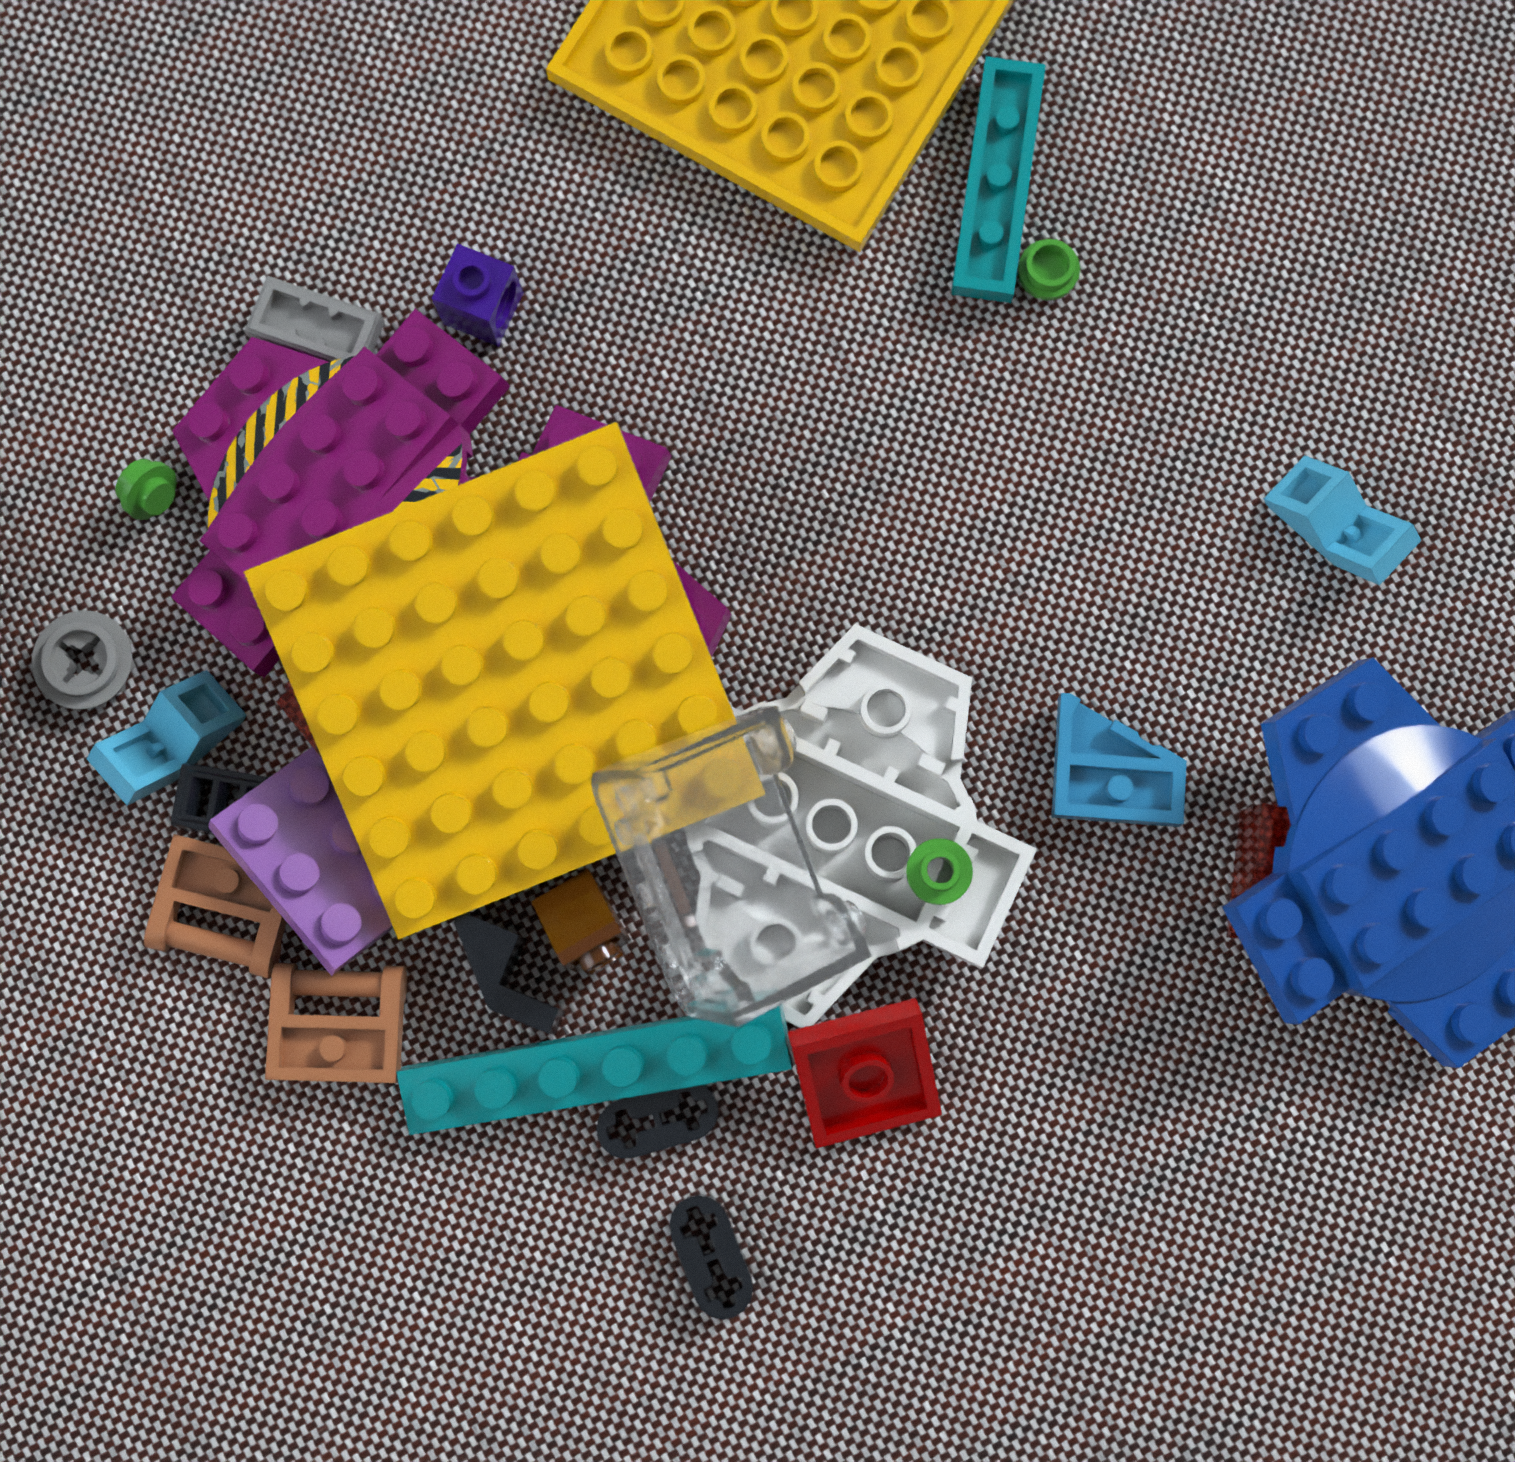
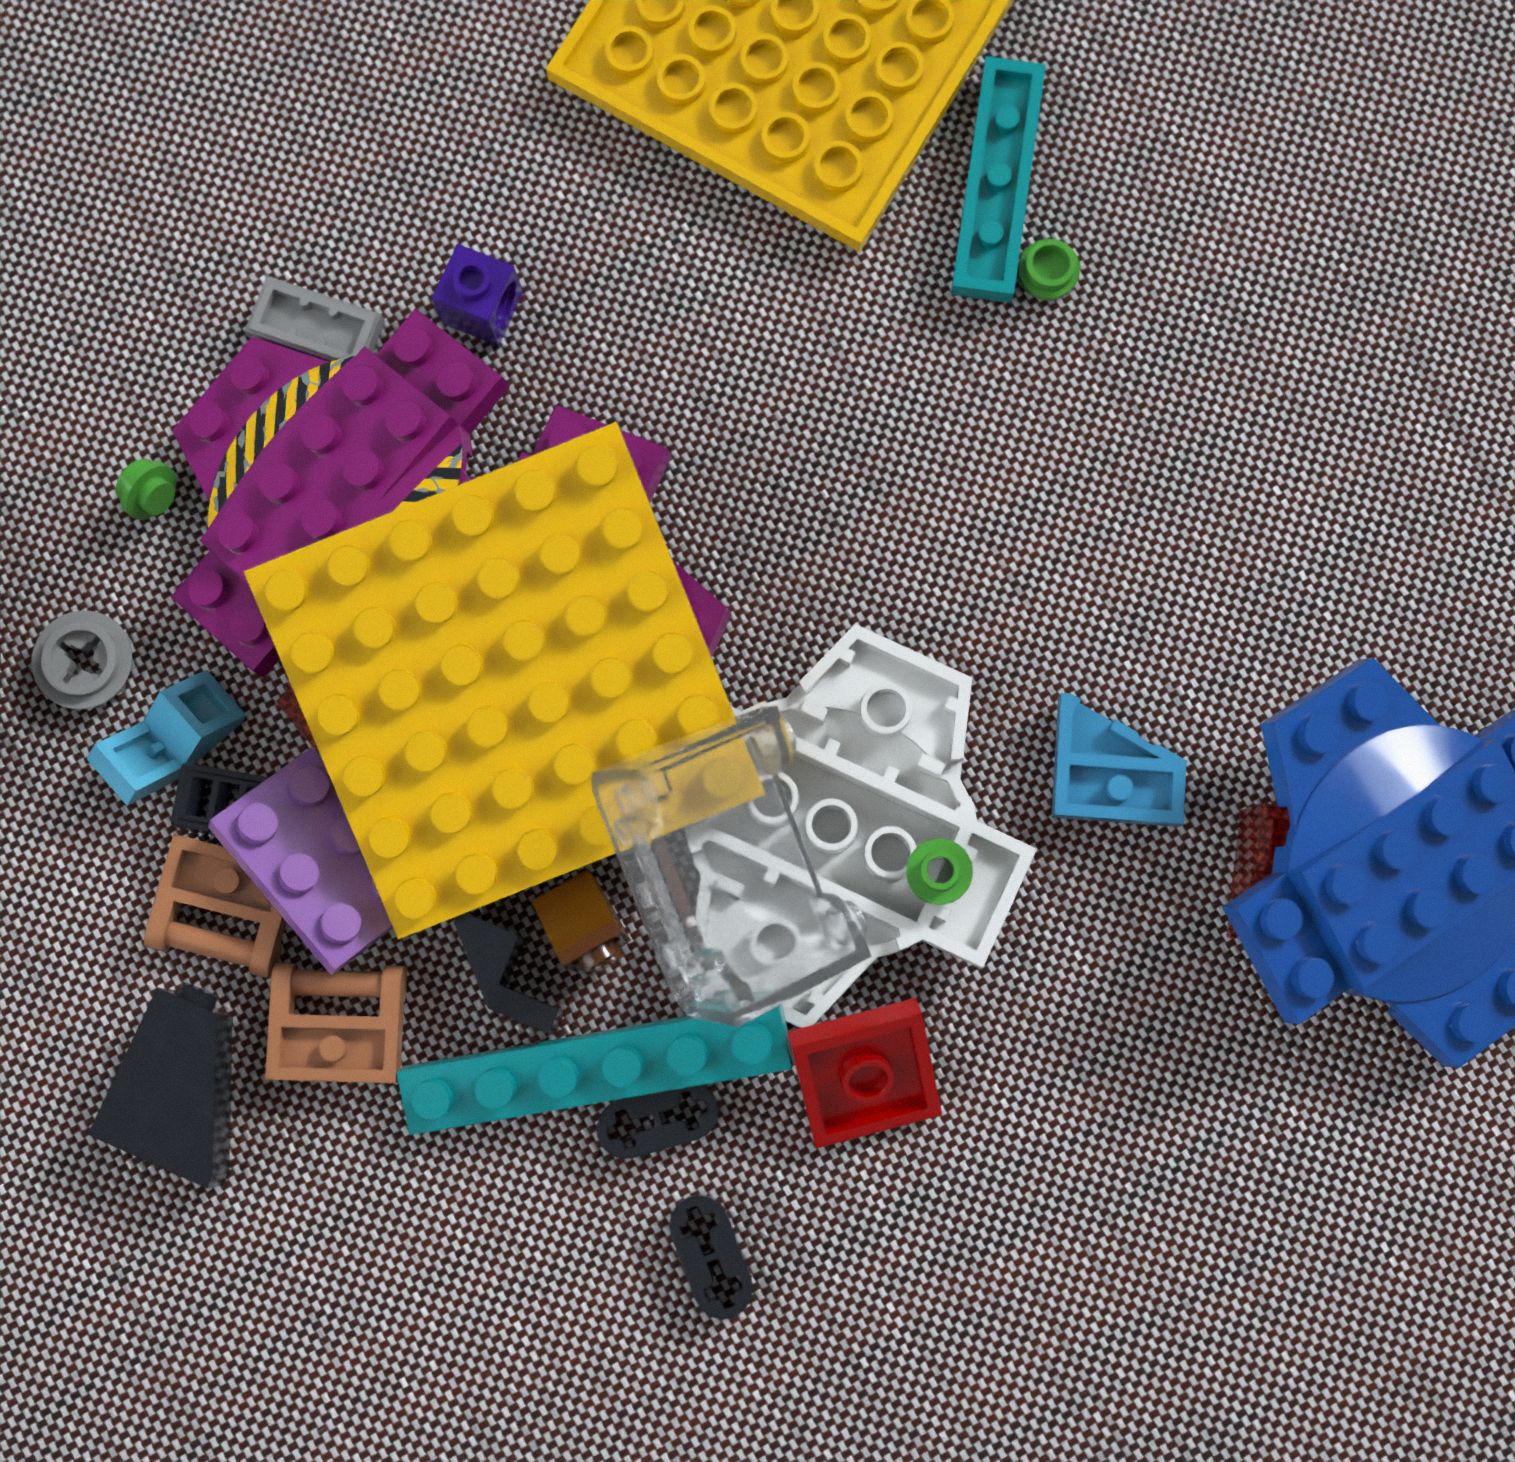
medium azure slope [1264,455,1421,585] -> none
none -> black slope [87,982,233,1189]

